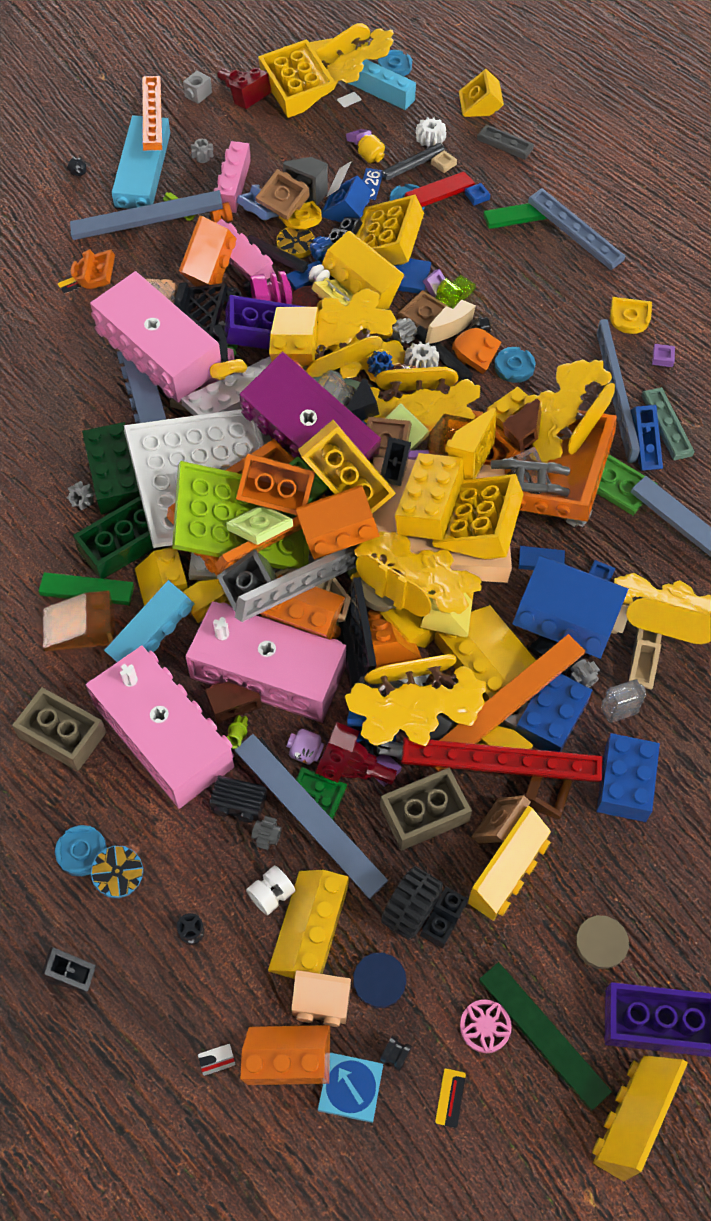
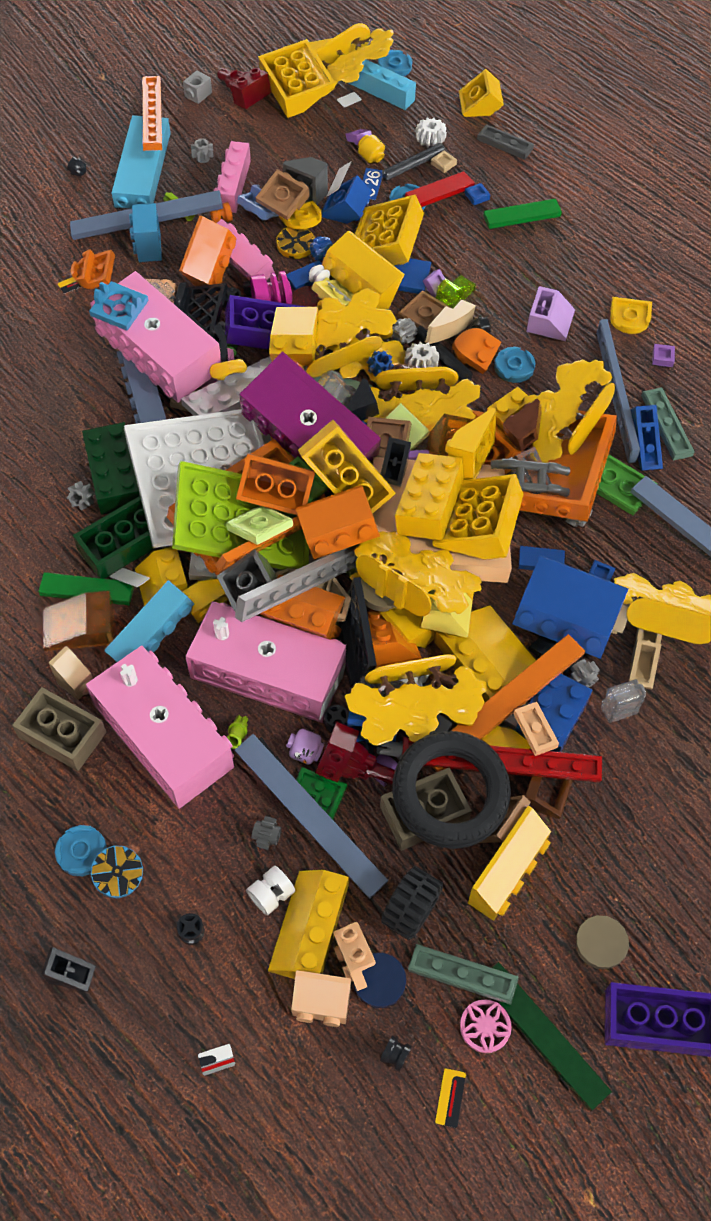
copper slope [205,682,262,724] -> none
black brick [209,775,267,823] -> none
orange slope [240,1025,330,1085] -> none
black axle [246,235,308,273] -> none
tile [318,1053,383,1123] -> none
black slope [329,217,363,244] -> none
black slope [420,887,469,949] -> none
sand blue tile [528,188,625,270] -> none
yellow slope [592,1055,688,1182] -> none
blue brick [596,733,660,822] -> none
none -> tan slope [49,646,93,700]
none -> dark azure piece [89,281,149,331]
none -> white sticker [110,568,150,587]
none -> dark azure brick [129,203,162,262]
none -> white sticker [319,663,346,720]
none -> black wheel [324,705,348,733]
none -> light nougat bracket [333,922,376,991]
none -> black tyre [392,731,511,849]
none -> sand green tile [408,944,519,1005]
none -> light nougat plate [514,702,559,756]
none -> lavender slope [526,286,575,341]

